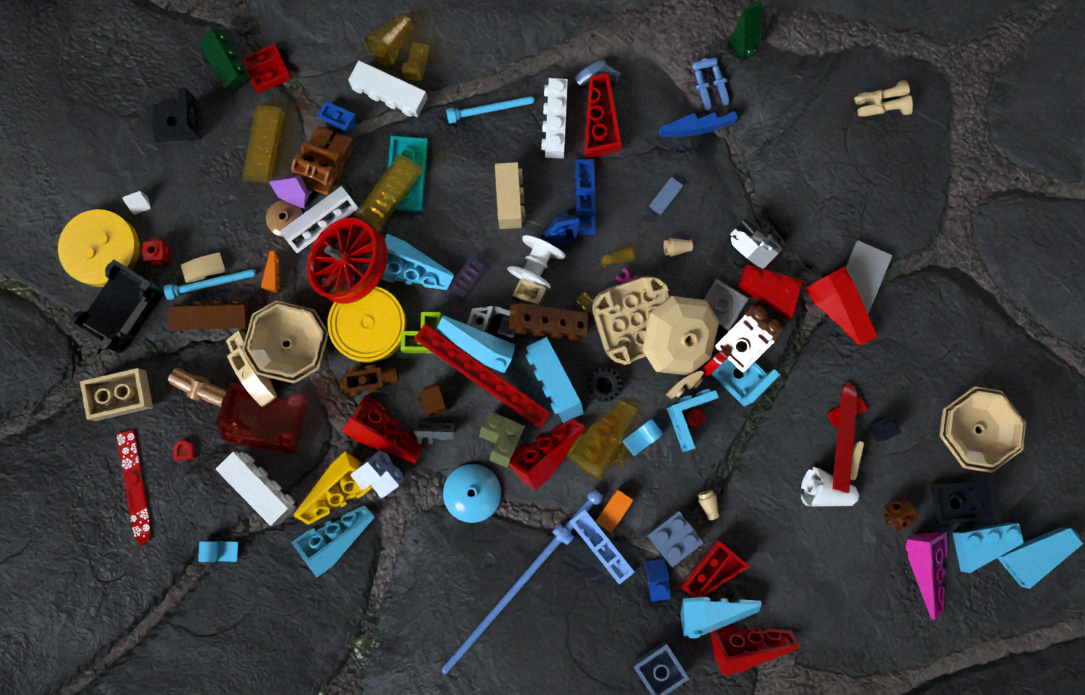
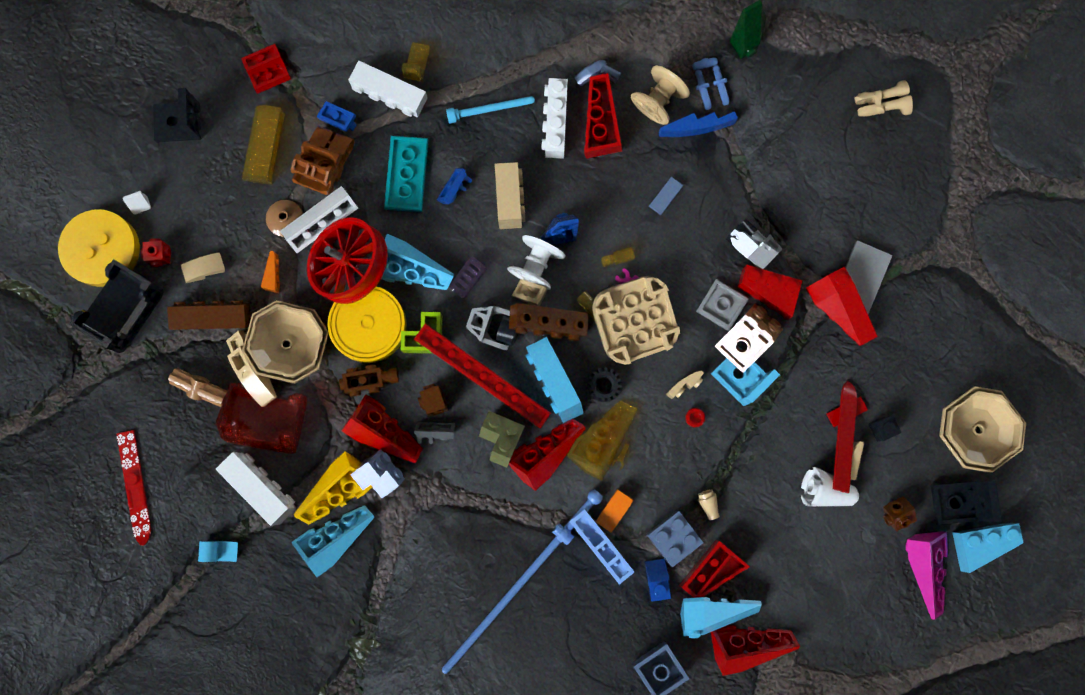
tan brick [80,368,153,421] -> none
medium azure piece [164,269,257,300] -> none
red tile [173,440,195,461] -> none
dark green brick [199,29,250,90] -> none
medium lavender slope [269,174,312,209] -> none
clear yellow brick [354,154,422,231] -> none
clear yellow cone [363,15,413,66] -> none
medium azure wedge [436,315,515,373] -> none
medium azure dish [443,464,501,523] -> none
blue slope [575,159,595,235] -> none
medium azure panel [623,419,663,456] -> none
tan rock [642,296,719,375] -> none
tan cone [663,238,693,257] -> none
medium azure bracket [667,389,719,452] -> none
red beam [700,349,729,378] -> none
medium azure slope [998,527,1083,589] -> none
none -> blue plate [437,168,472,204]
none -> tan piece [631,65,690,125]

